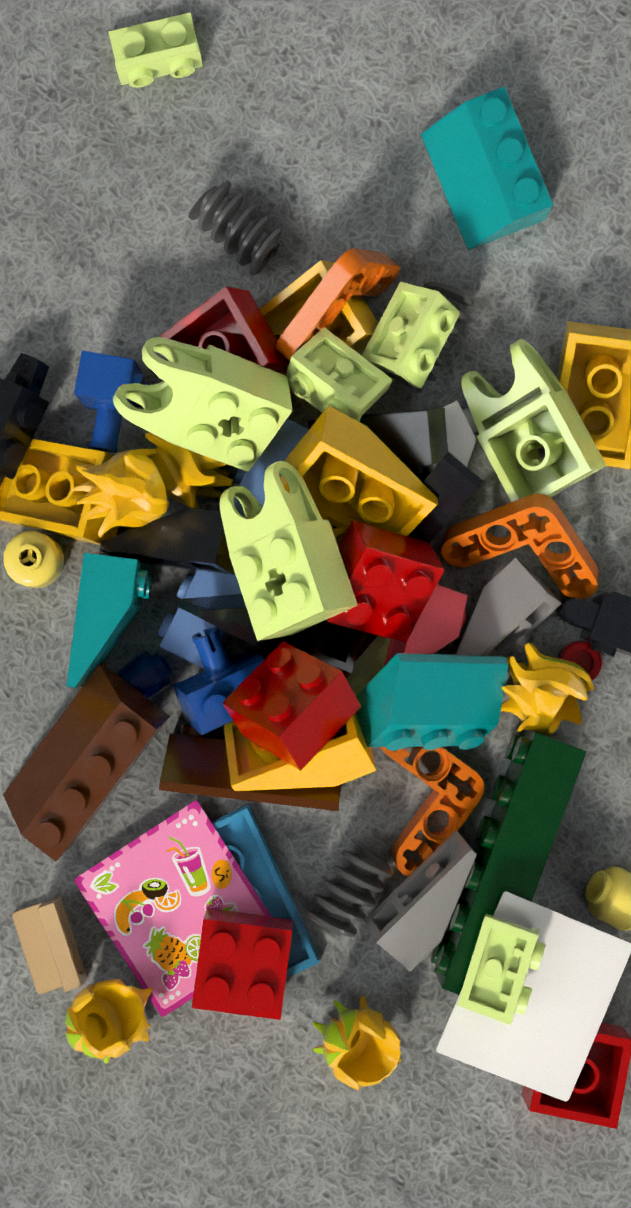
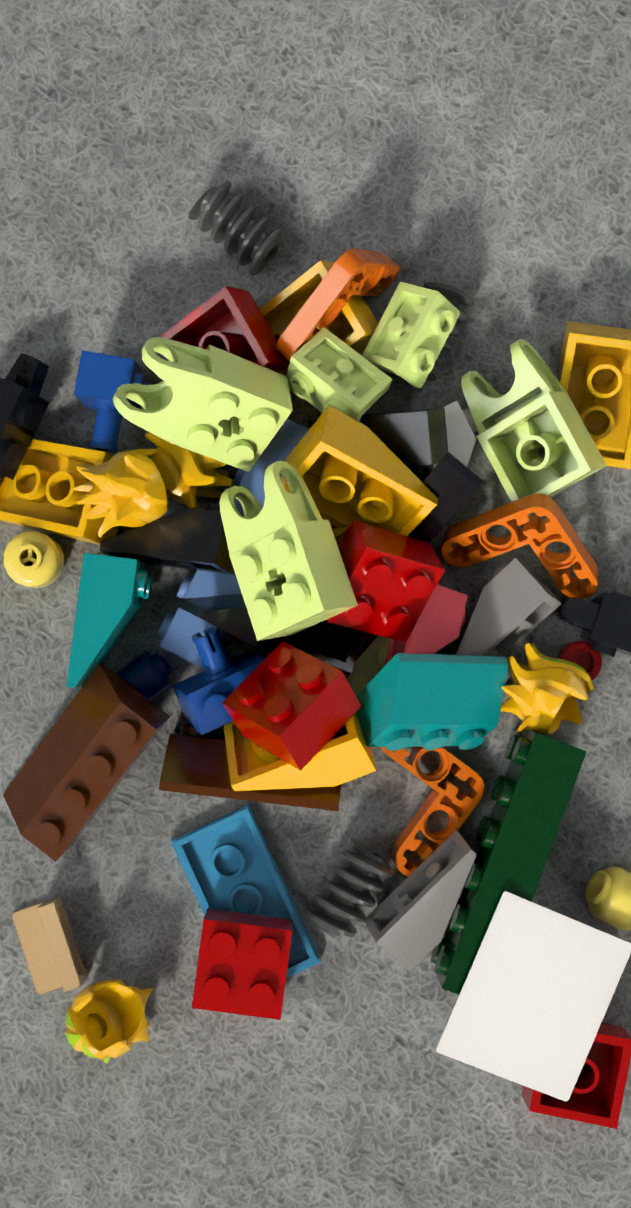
sticker [74,801,272,1017] -> none
yellowish green bracket [108,13,203,88] -> none
yellow hair [313,996,402,1090] -> none
teal slope [421,86,553,251] -> none
yellowish green bracket [457,914,546,1025] -> none

